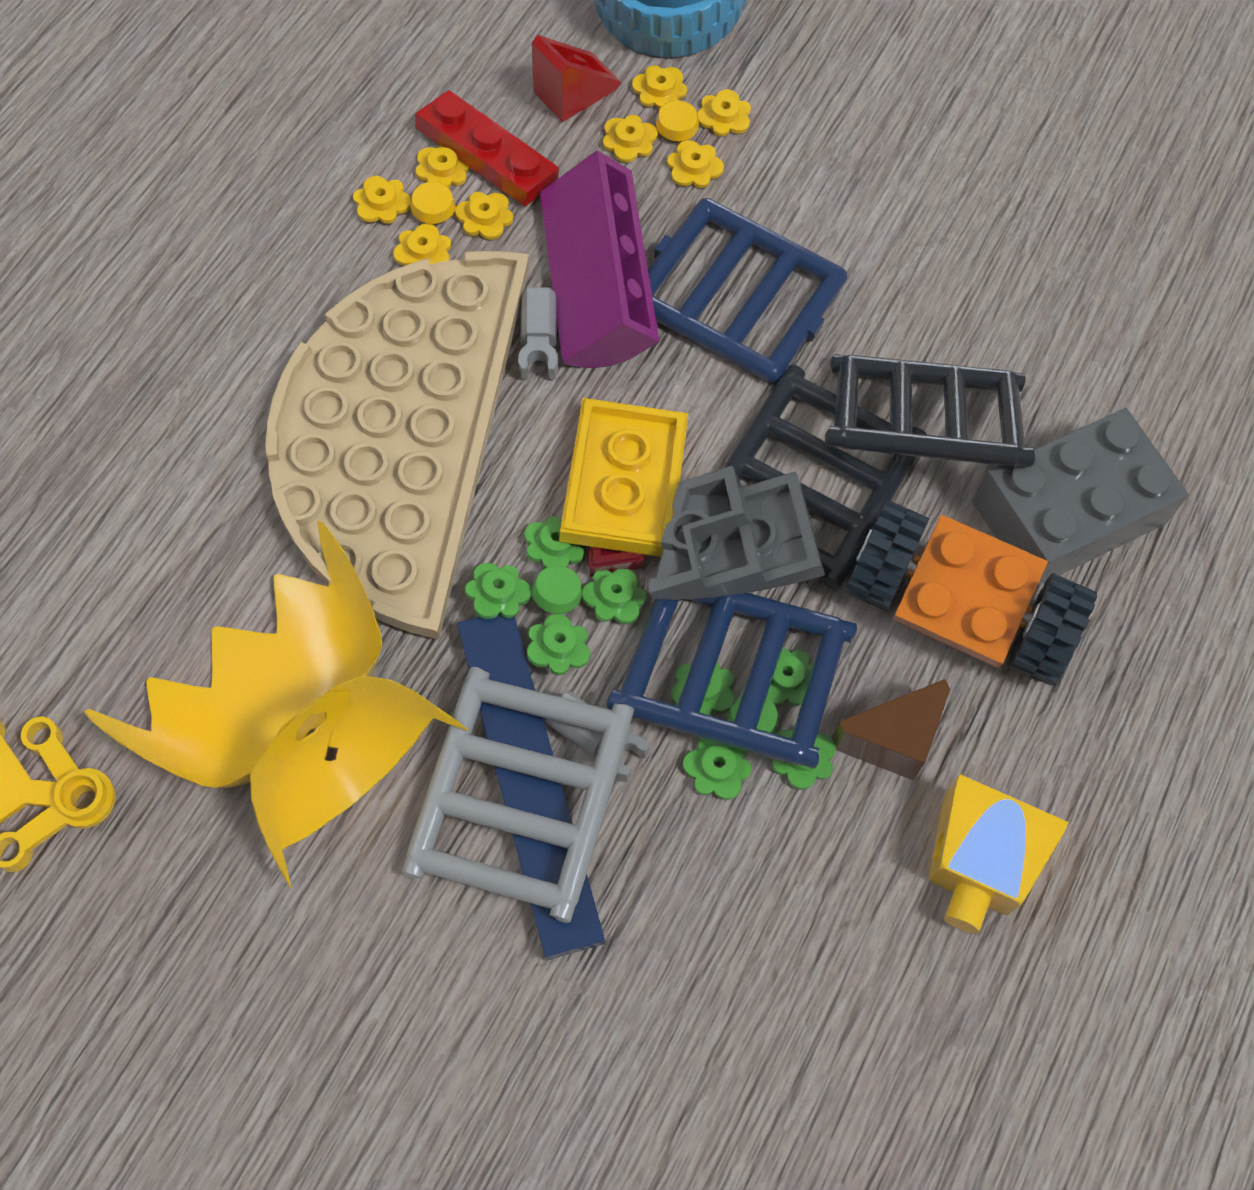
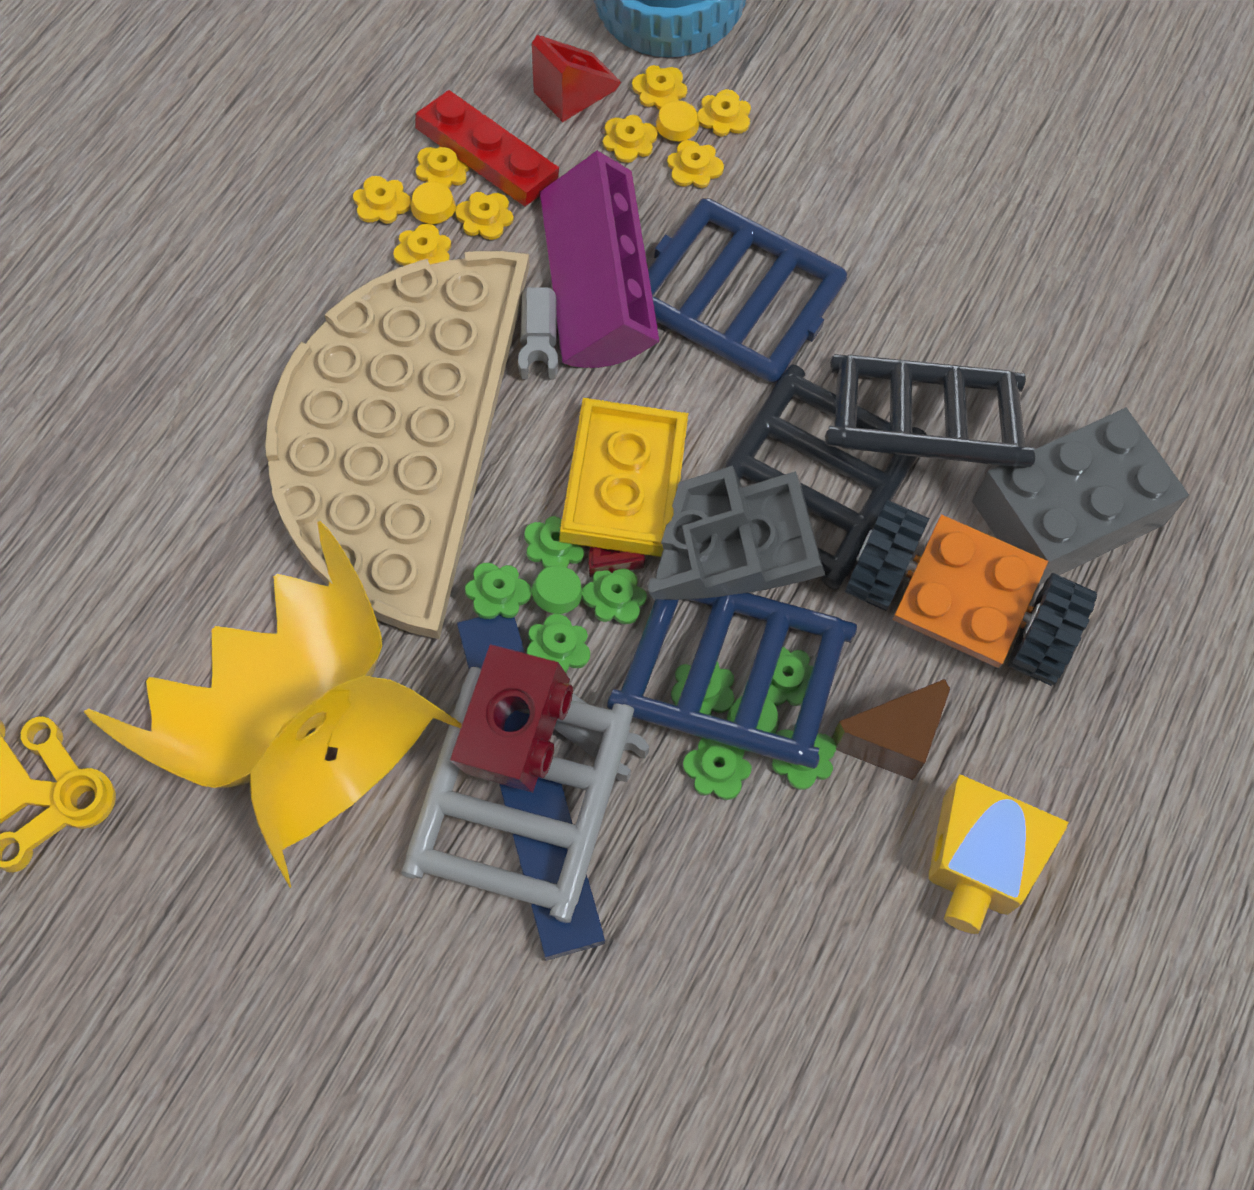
none -> dark red brick [450,644,573,793]

